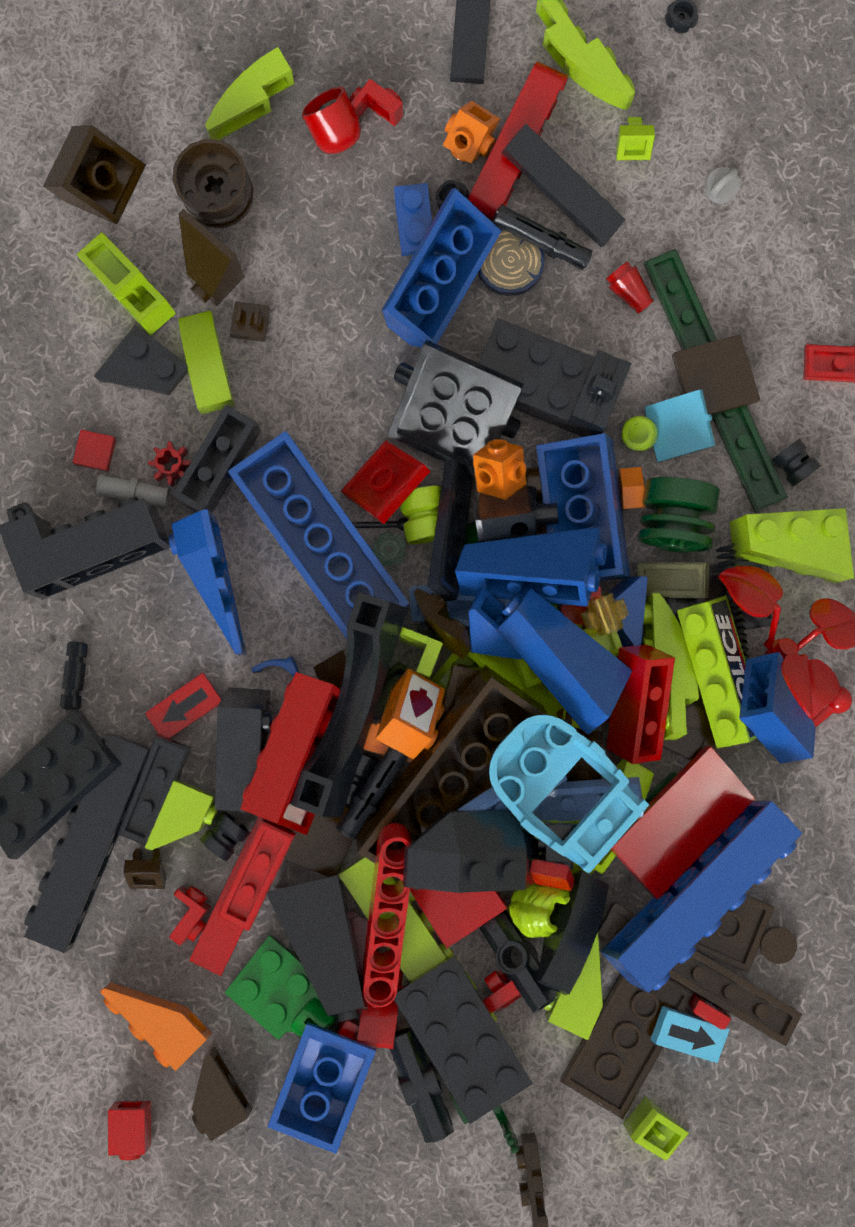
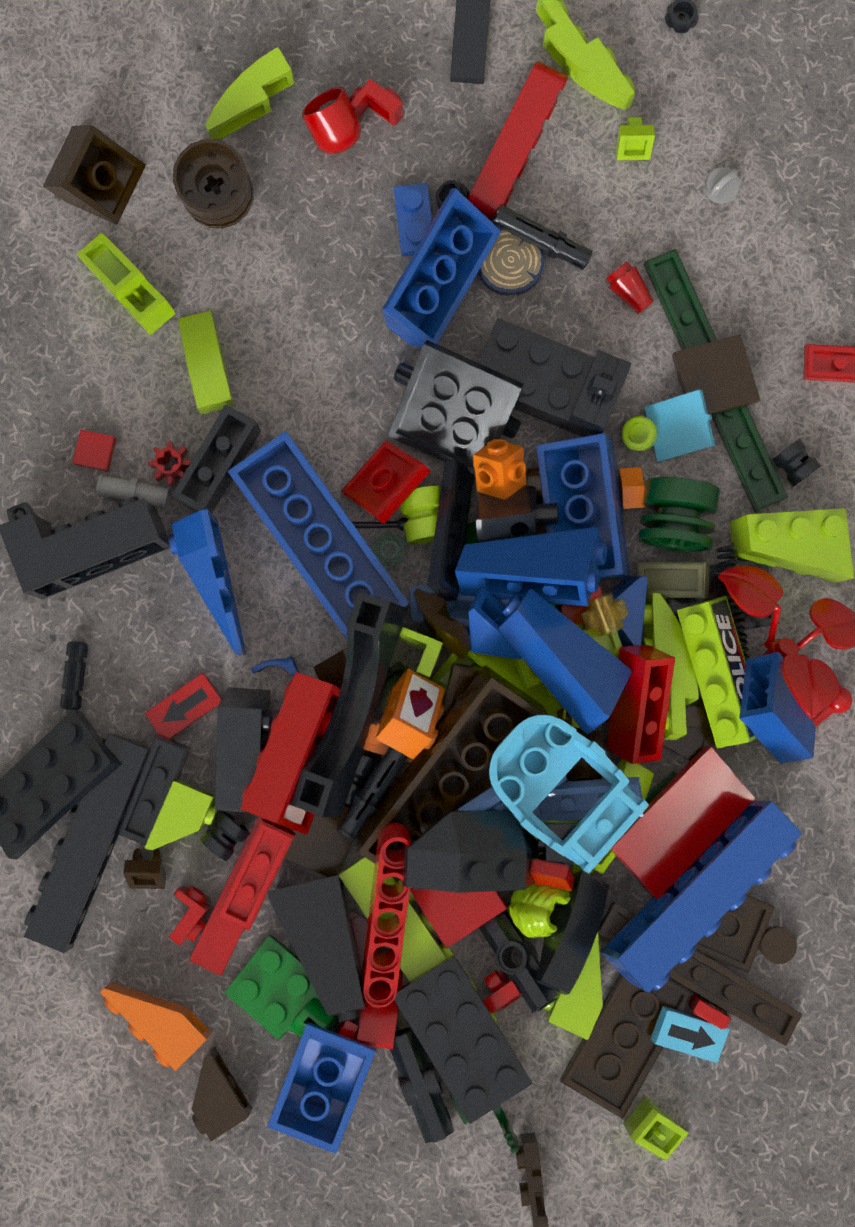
black wing [94,325,188,395] -> none
red brick [108,1101,151,1161] -> none
dark brown slope [179,209,245,306] -> none
dark brown tile [230,301,270,342] -> none
orange brick [443,101,500,163] -> none
black tile [501,124,626,247] -> none

